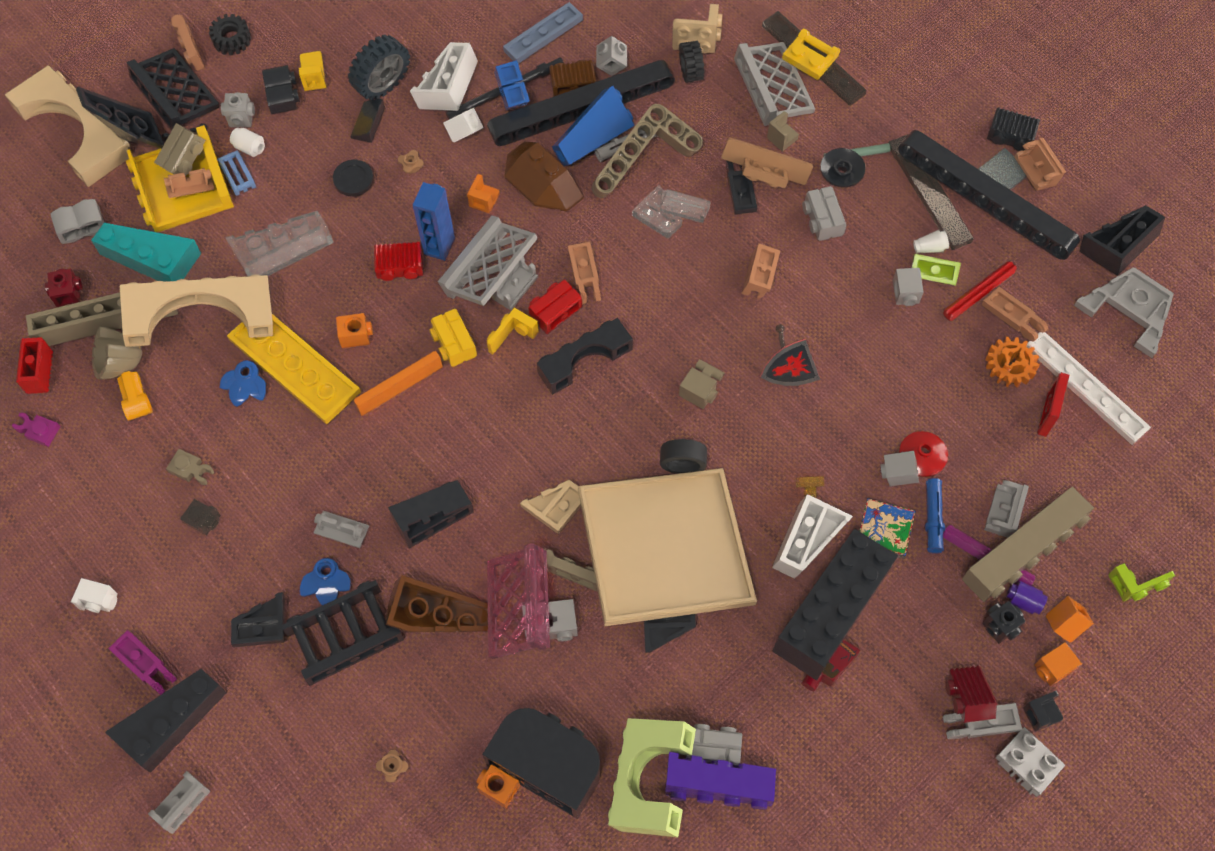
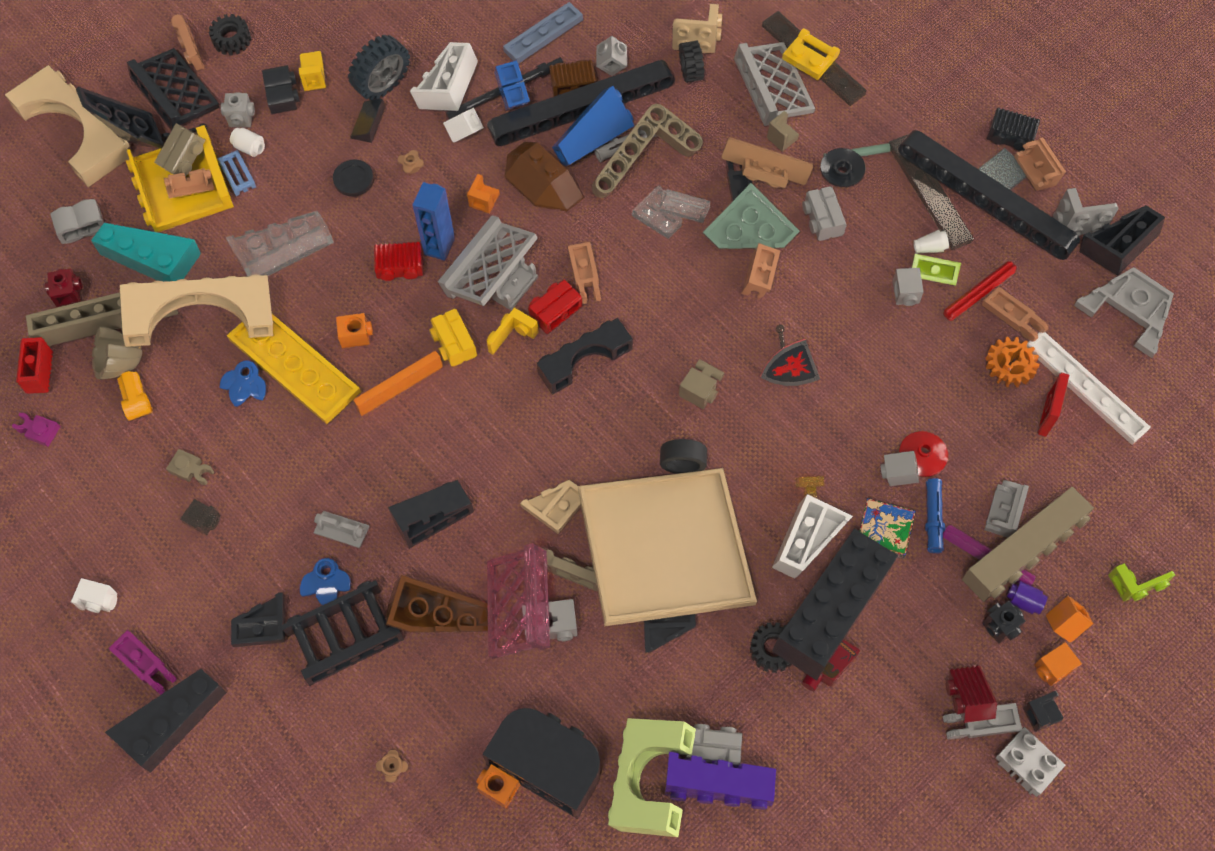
light grey hinge [148,771,210,834] -> none
none -> sand green plate [703,183,800,249]
none -> black tyre [750,622,792,673]
none -> light grey bracket [1053,188,1119,236]

